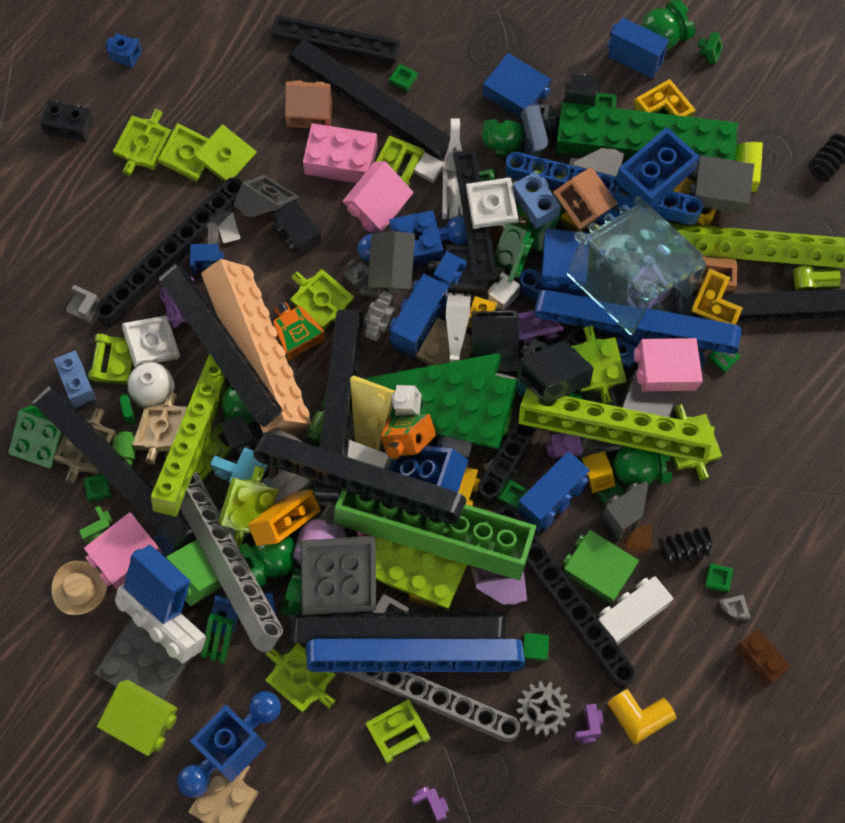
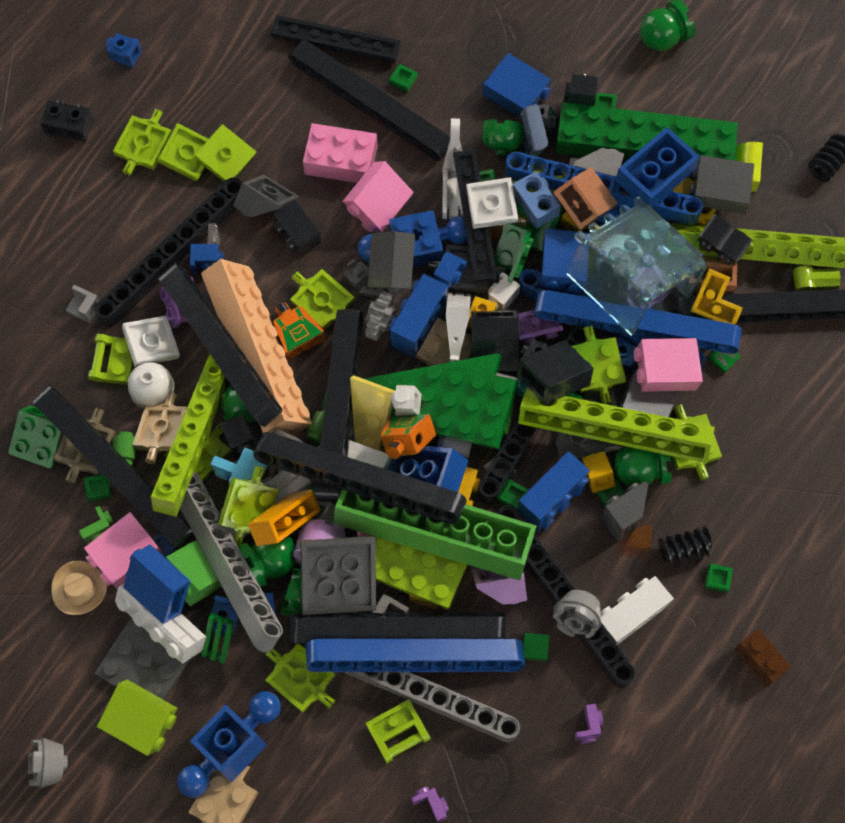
medium blue brick [54,350,96,408] -> none
green tile [119,394,136,425] -> none
white sticker [218,212,240,243] -> none
nougat slope [285,80,332,128] -> none
lime plate [376,136,425,187] -> none
white tile [414,153,444,183] -> none
light grey gear [516,681,571,737] -> none
medium lavender bracket [546,433,583,464] -> none
bright green brick [562,530,639,605] -> none
blue brick [607,17,669,79] -> none
yellow brick [607,689,676,746] -> none
yellow brick [634,79,696,117] -> none
green tile [697,32,723,64] -> none
light grey tile [719,595,751,620] -> none
none -> light grey cone [28,737,68,789]
none -> light grey cone [553,590,601,638]
none -> black brick [697,215,753,266]

